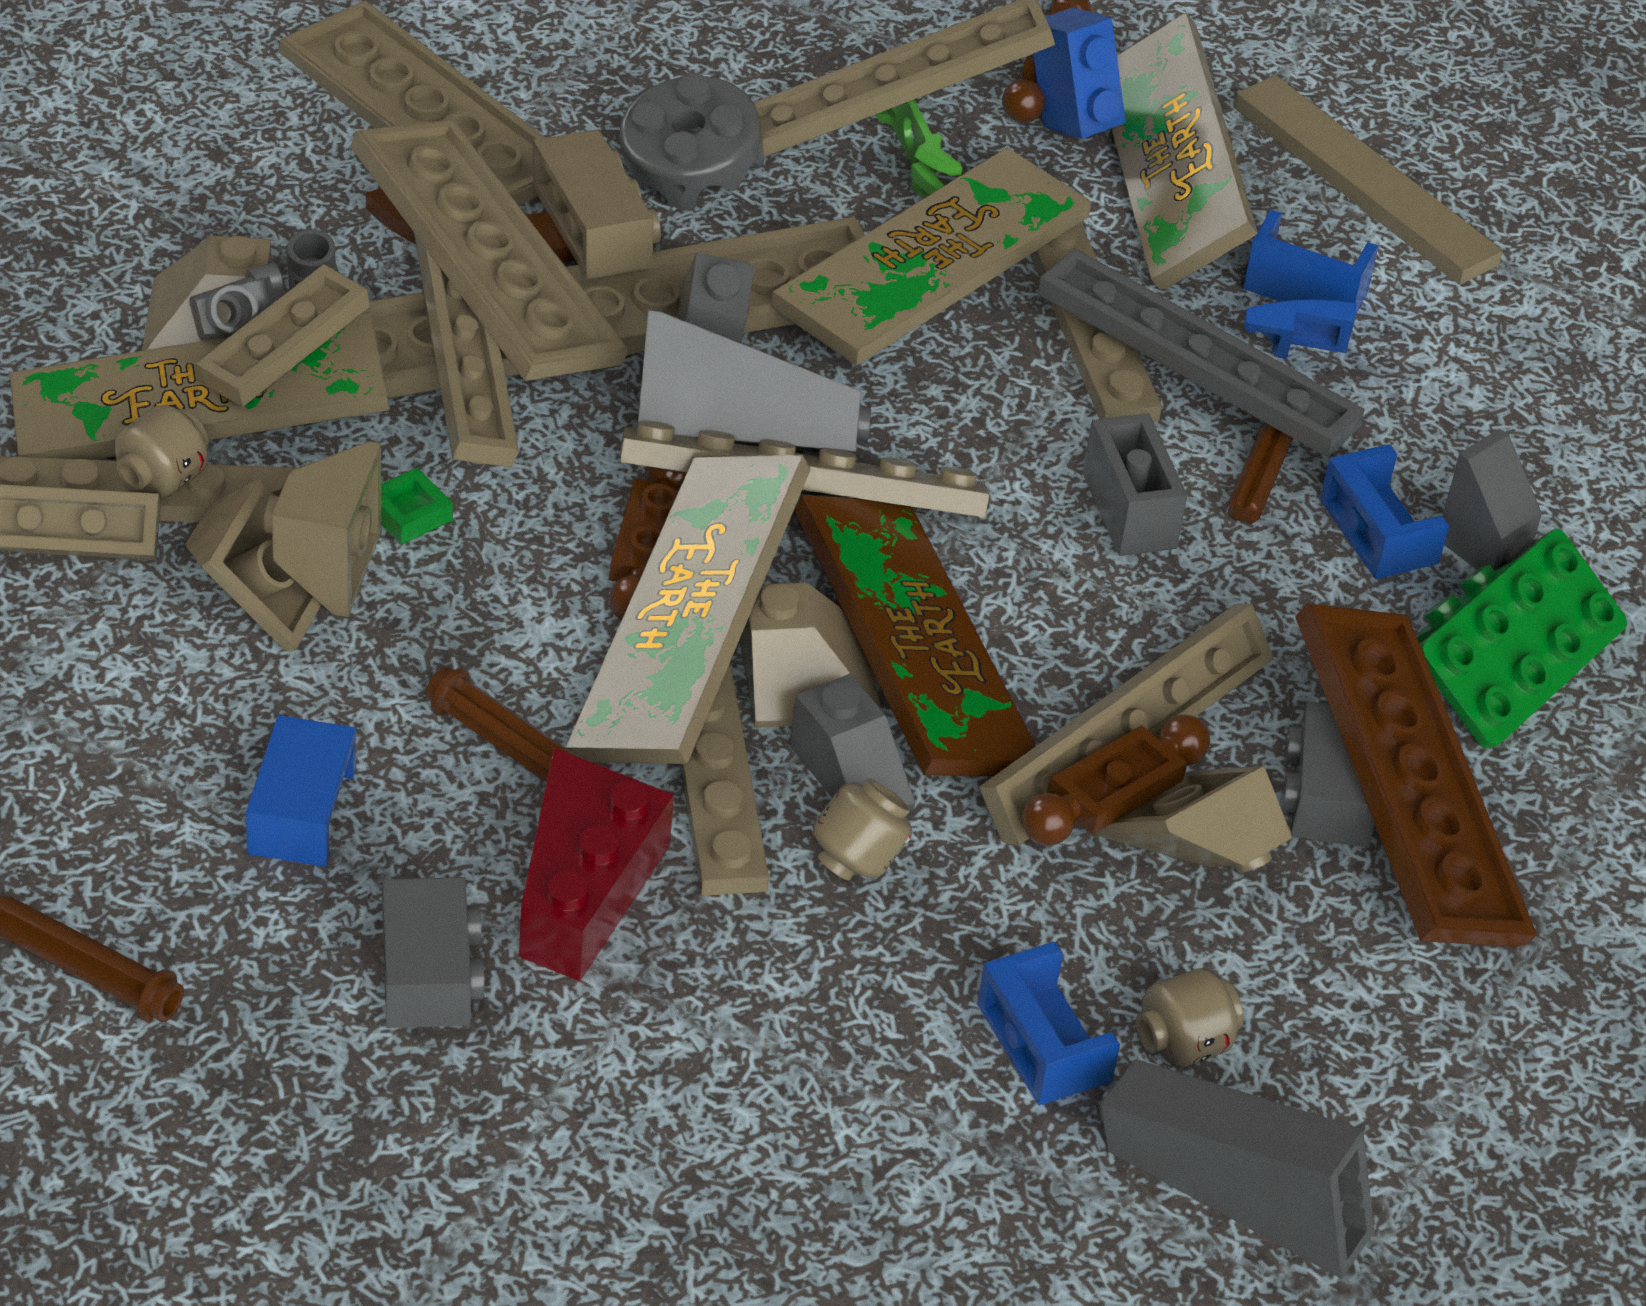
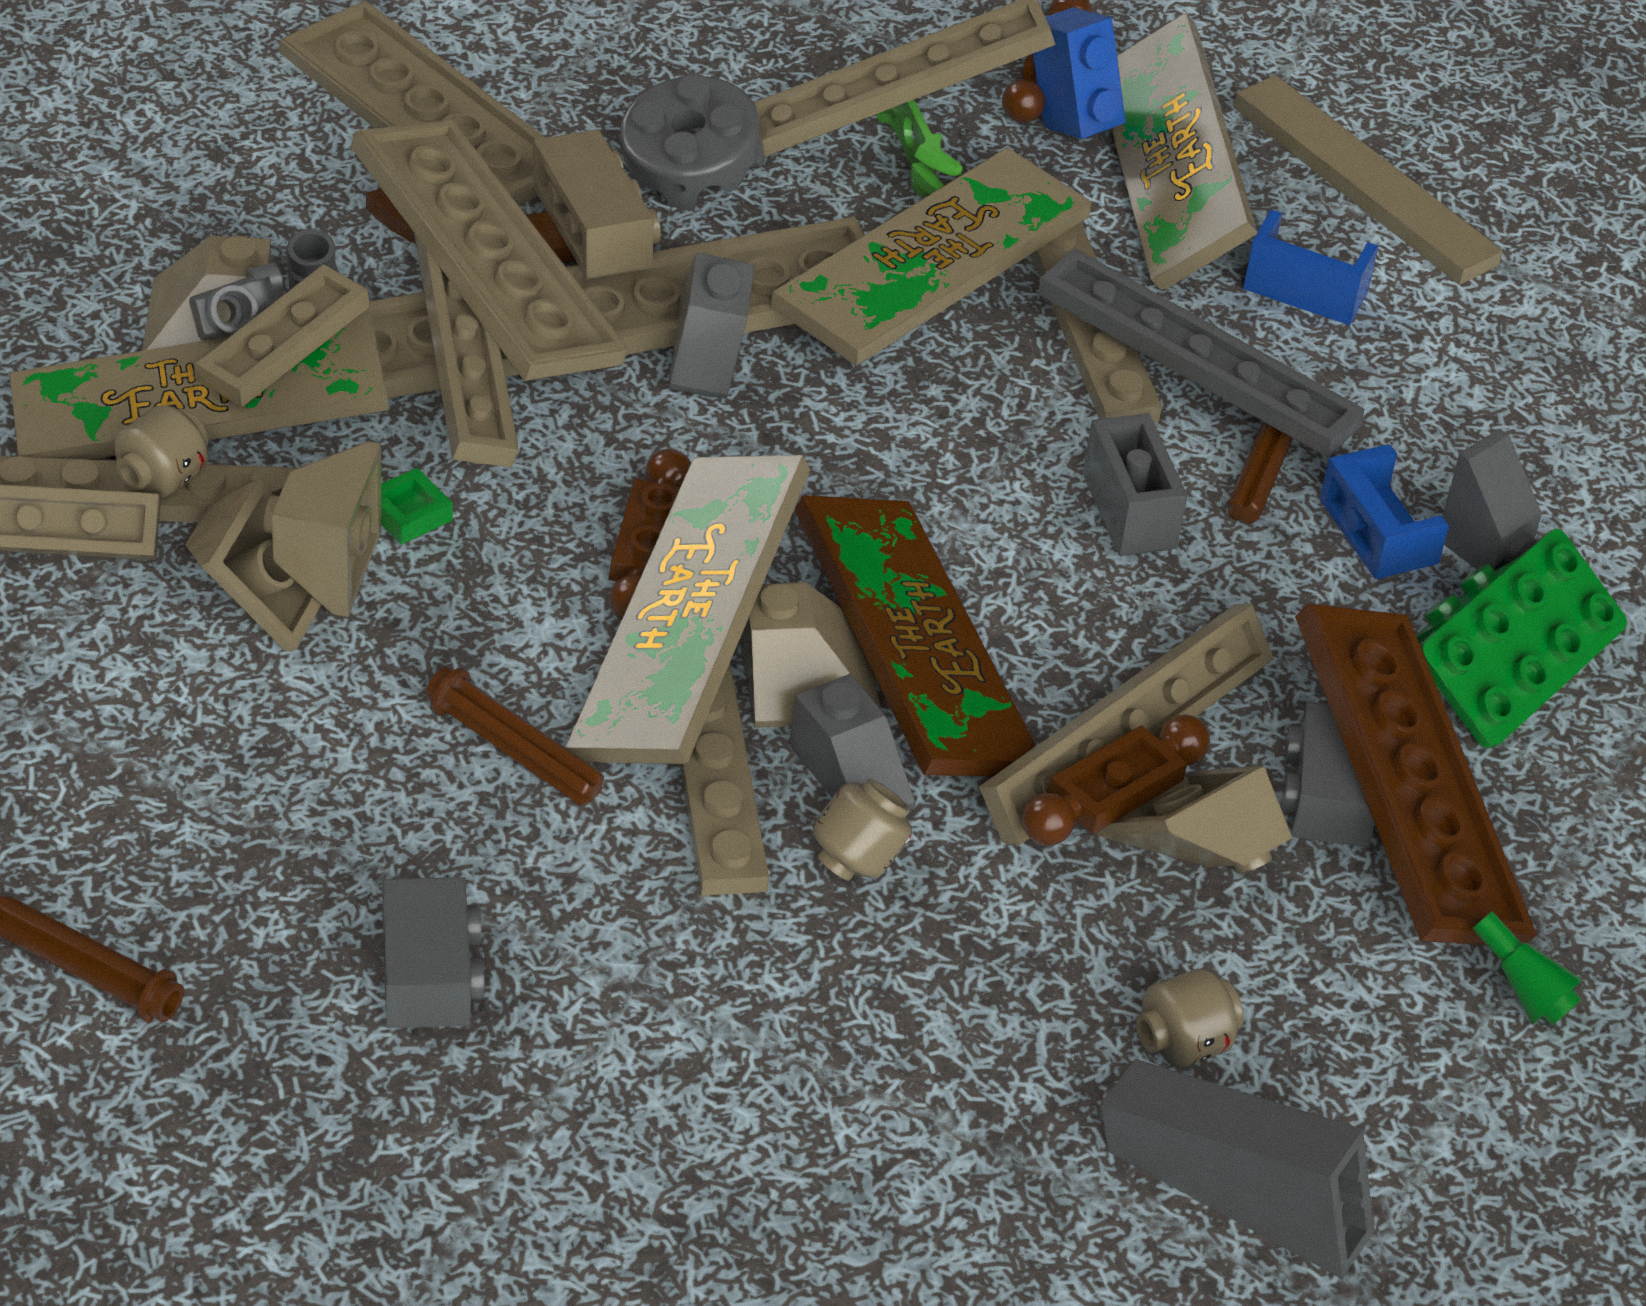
blue panel [246,715,356,867] -> none
dark red wedge [519,748,674,982] -> none
dark tan plate [620,421,989,518] -> none
slope [638,310,871,454] -> none
blue panel [977,942,1120,1106] -> none
blue slope [1244,300,1357,359] -> none
none -> green cone [1472,911,1583,1026]

